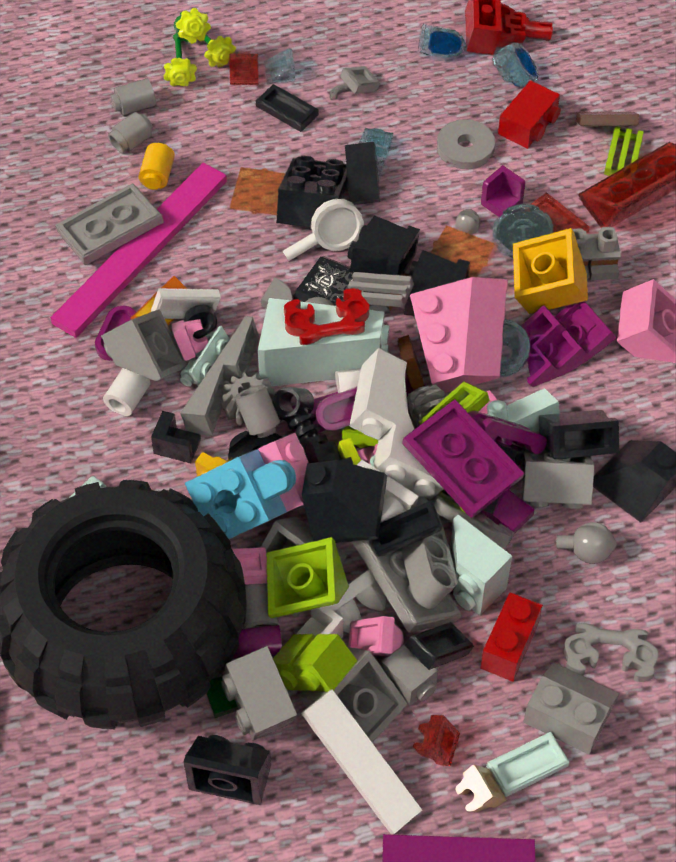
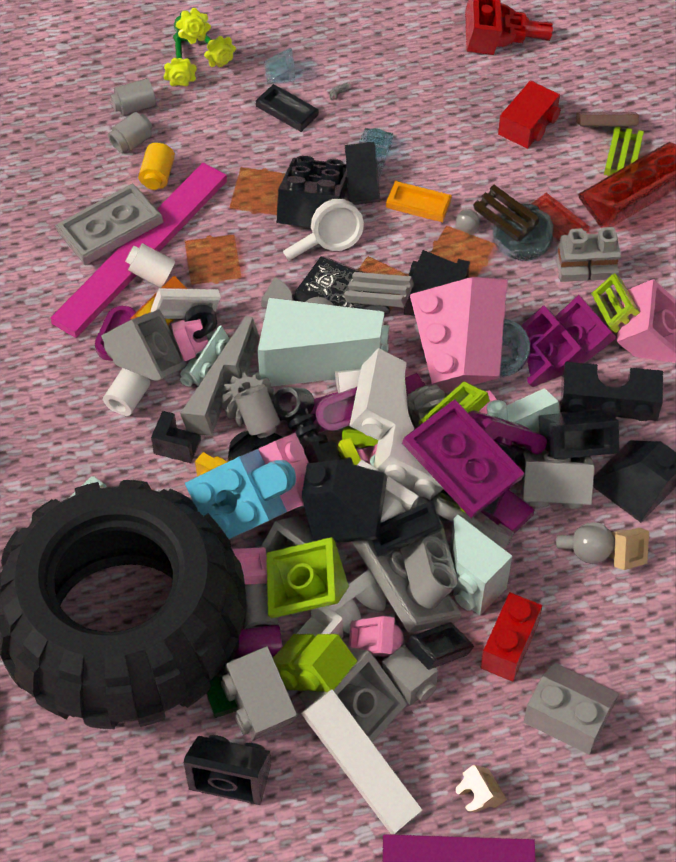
clear red tile [229,51,259,85] -> none
red helmet [284,288,369,345] -> none
light grey tile [340,66,380,94] -> none
black hips [347,215,420,276] -> none
reddish brown tile [397,335,425,390] -> none
clear red tile [413,715,460,766] -> none
rock [418,24,466,58] -> none
light grey tile [437,120,495,169] -> none
magenta panel [481,165,526,219] -> none
light aqua tile [486,732,570,797] -> none
clear light blue rock [492,43,539,88] -> none
yellow slope [513,228,588,314] -> none
light grey helmet [563,623,659,682] -> none
none -> white brick [125,243,175,288]
none -> clear orange piece [185,235,241,285]
none -> light orange tile [386,181,452,223]
none -> dark brown tile [473,184,539,243]
none -> black arch [560,362,663,421]
none -> lime tile [591,273,640,333]
none -> tan tile [609,527,649,570]

